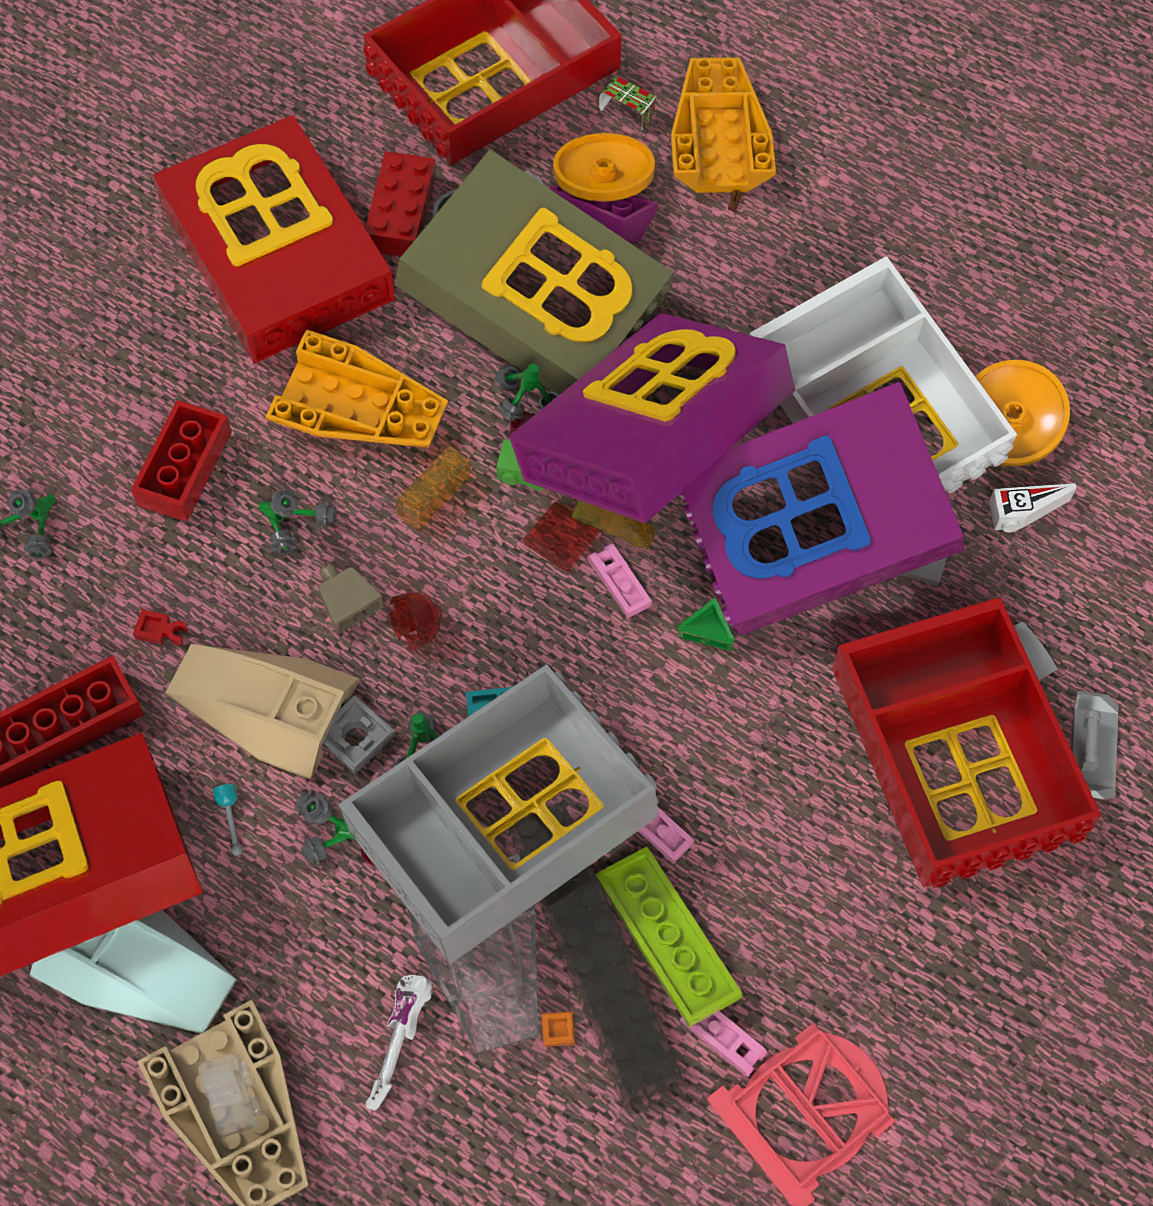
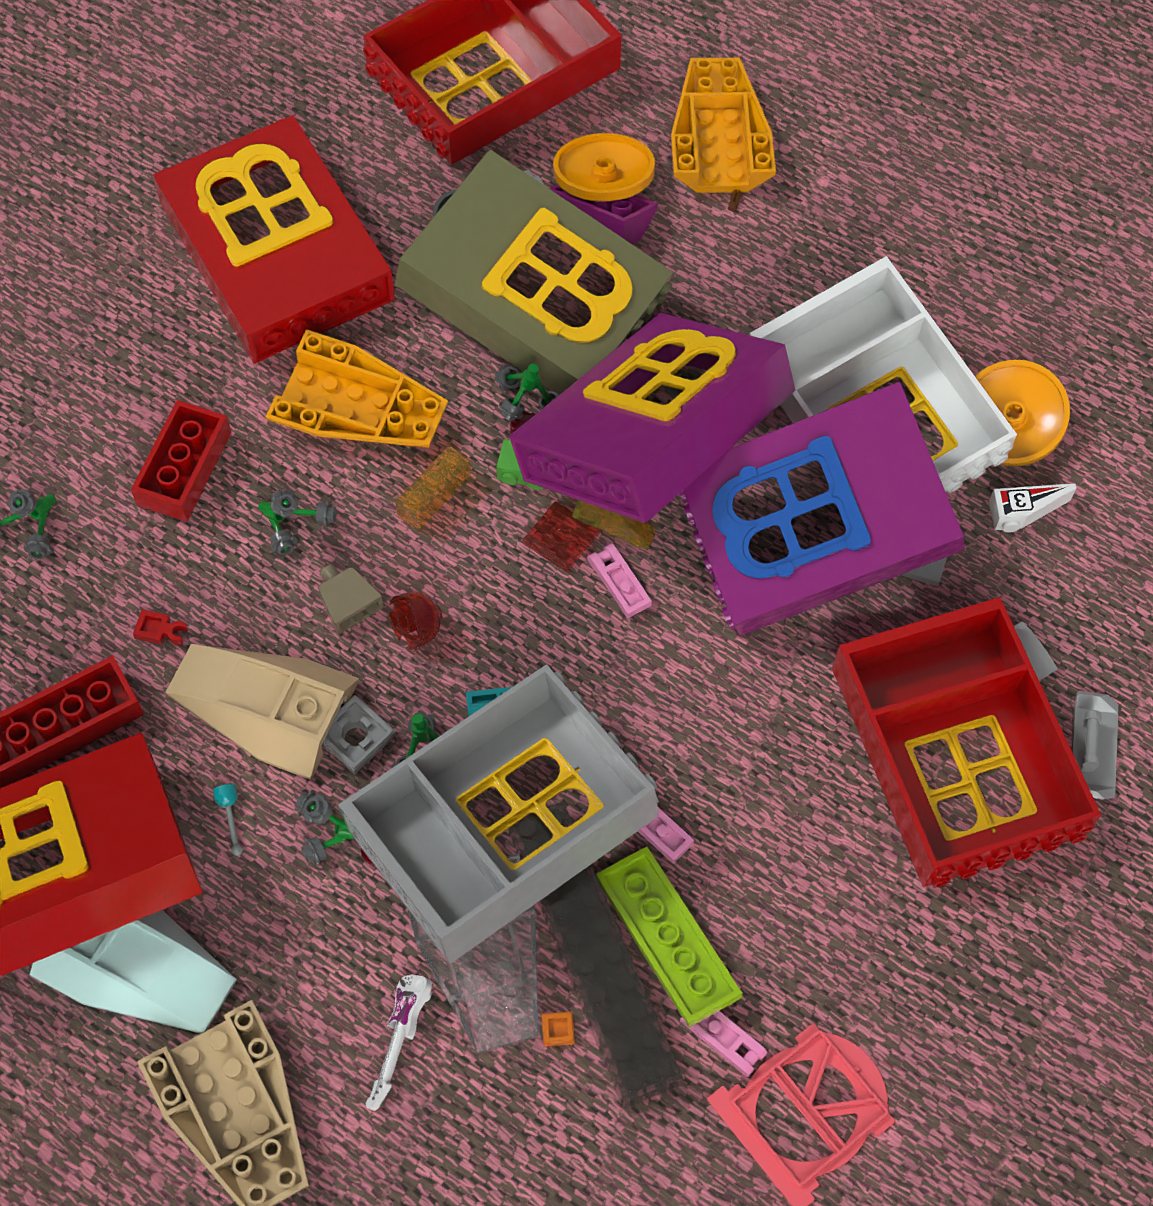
clear brick [197,1053,262,1138] -> none
red brick [365,151,436,257] -> none
piece [599,76,656,132] -> none
green slope [677,598,735,652] -> none

